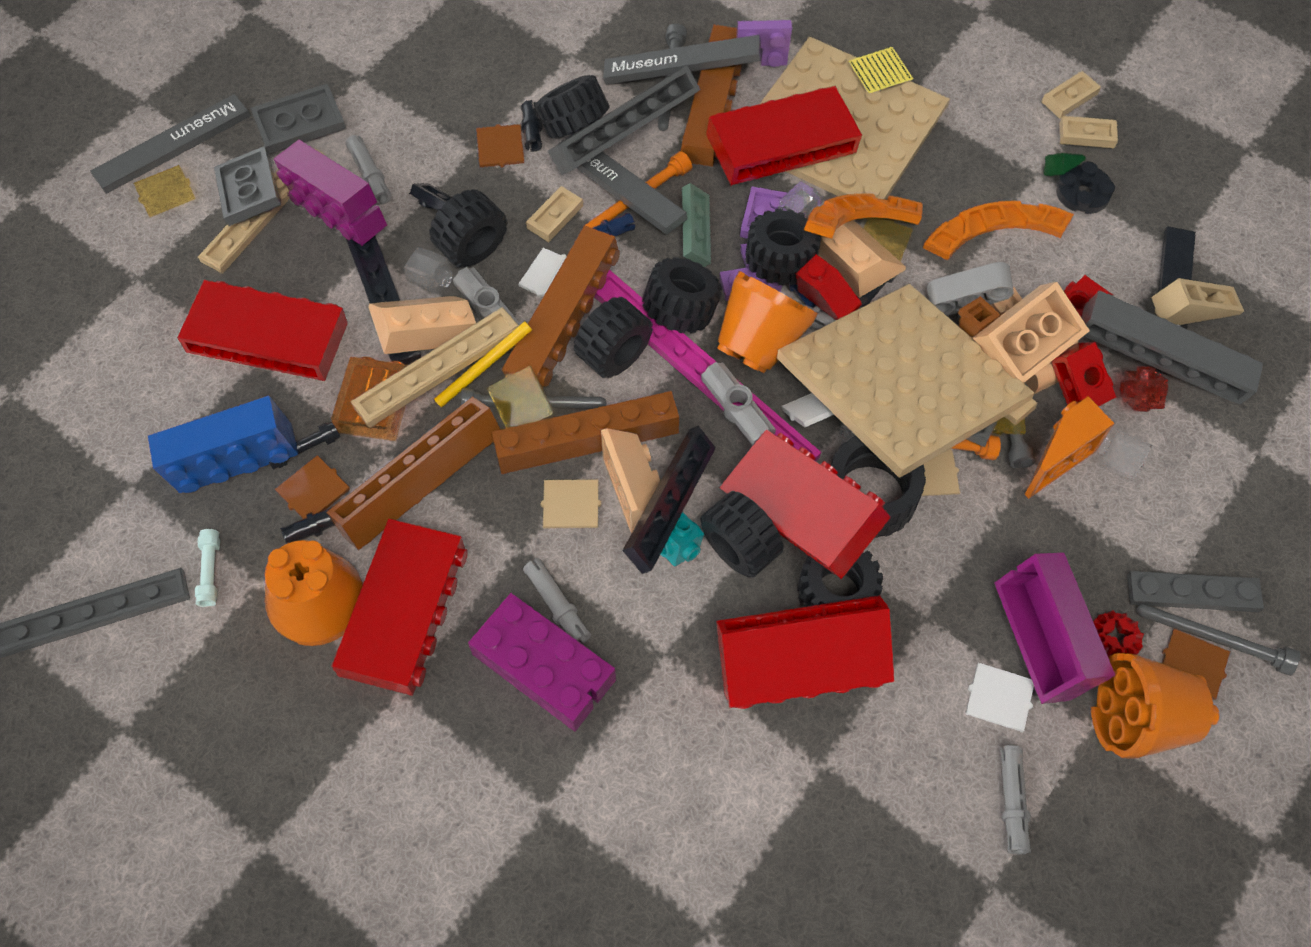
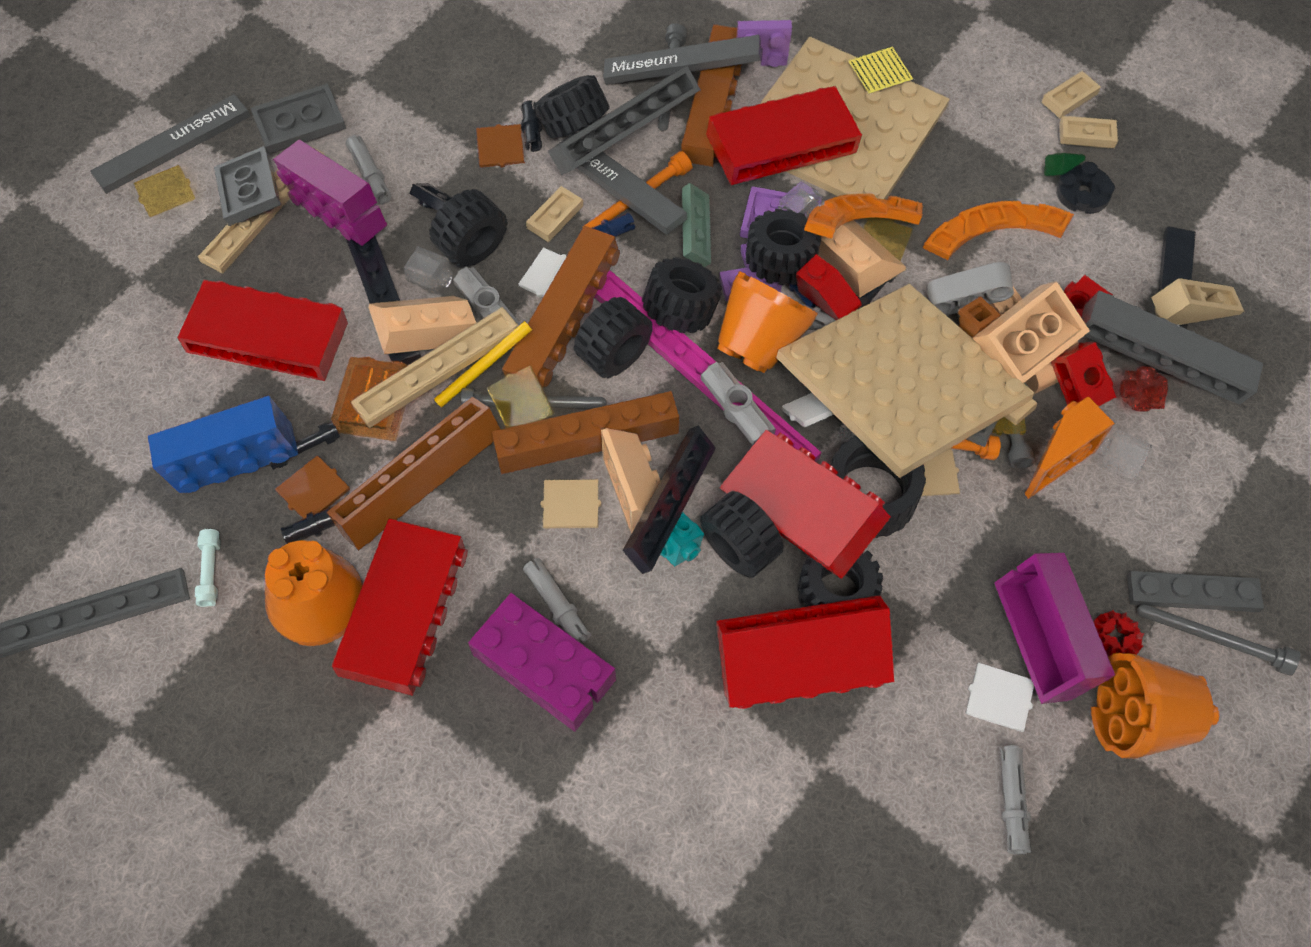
dark orange piece [1162,628,1230,700] -> none

